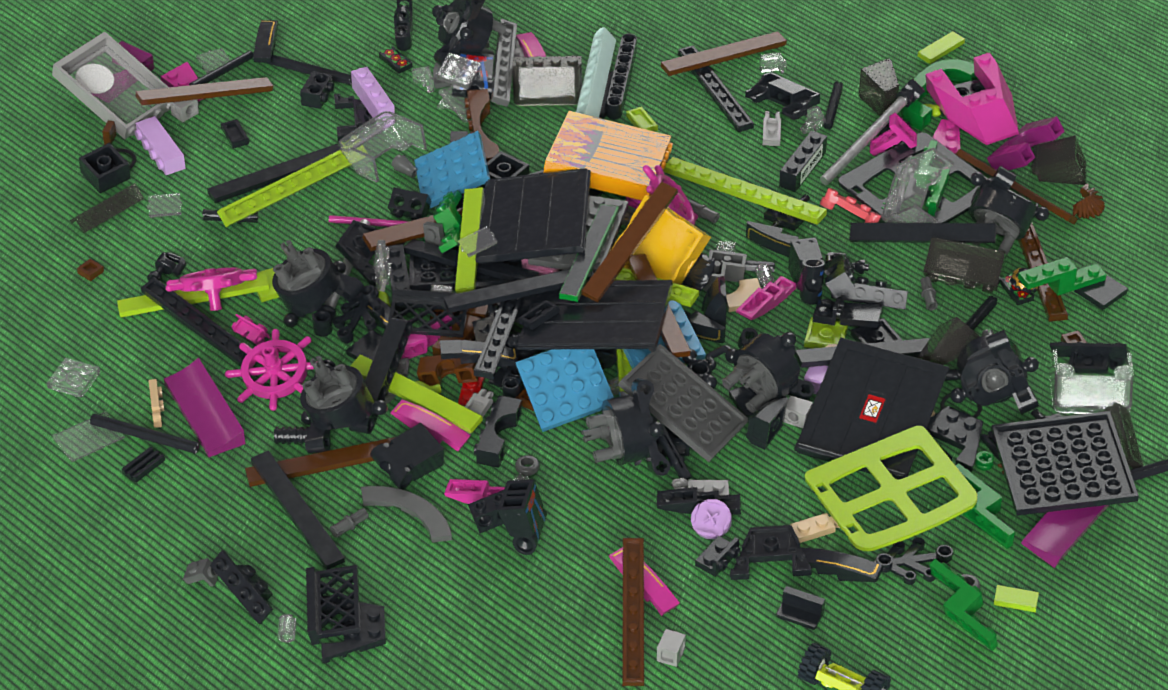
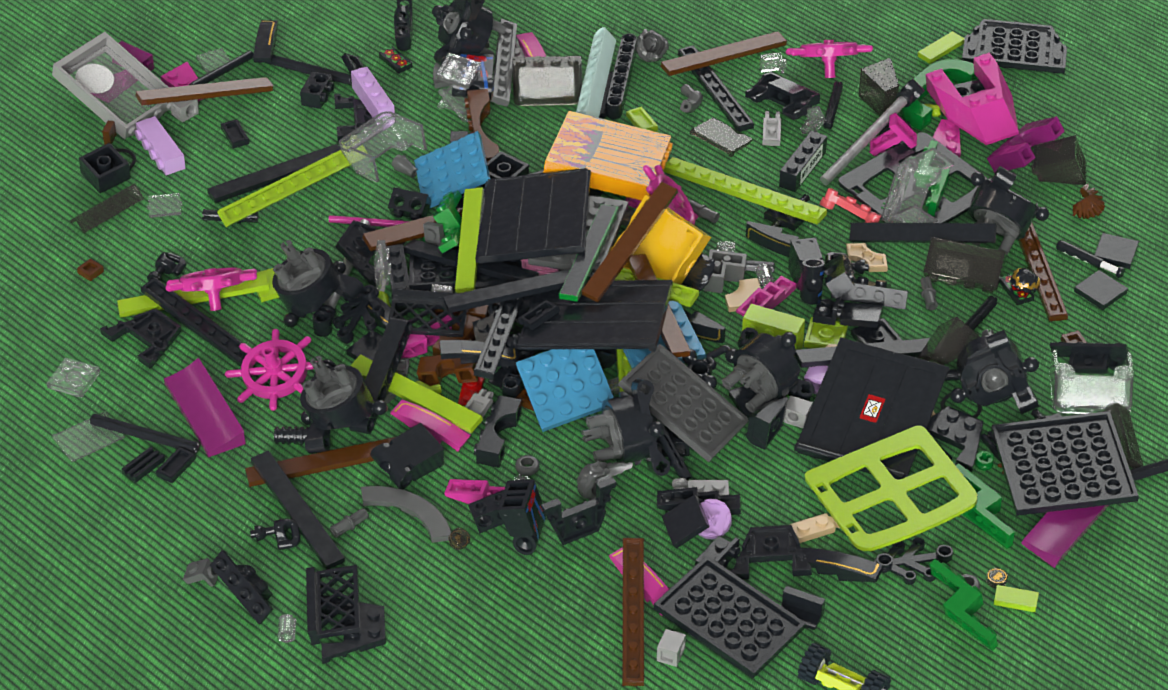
tan plate [149,379,164,428] -> none
dark pink hinge [232,314,271,345] -> none
clear bracket [412,66,434,93] -> none
clear piece [458,226,498,257] -> none
black slope [701,276,727,328] -> none
reddish brown tile [956,149,1078,225] -> none
green bracket [1018,257,1107,296] -> none
none -> black wing [100,308,181,369]
none -> black tile [155,447,196,484]
none -> black piece [250,518,300,550]
none -> black tile [341,53,364,74]
none -> clear smoke tile [448,528,470,550]
none -> black wing [541,477,617,545]
none -> dark grey hair [577,461,633,501]
none -> dark grey hair [635,29,669,62]
none -> black plate [653,555,806,678]
none -> black tile [662,494,710,549]
none -> dark grey arm [680,84,703,113]
none -> clear smoke piece [690,117,753,157]
none -> lime brick [742,304,805,357]
none -> dark pink piece [786,40,873,78]
none -> tan tile [846,243,888,272]
none -> plate [962,19,1067,74]
none -> tile [986,568,1008,588]
none -> black piece [1056,240,1125,278]
none -> tile [1095,233,1139,269]

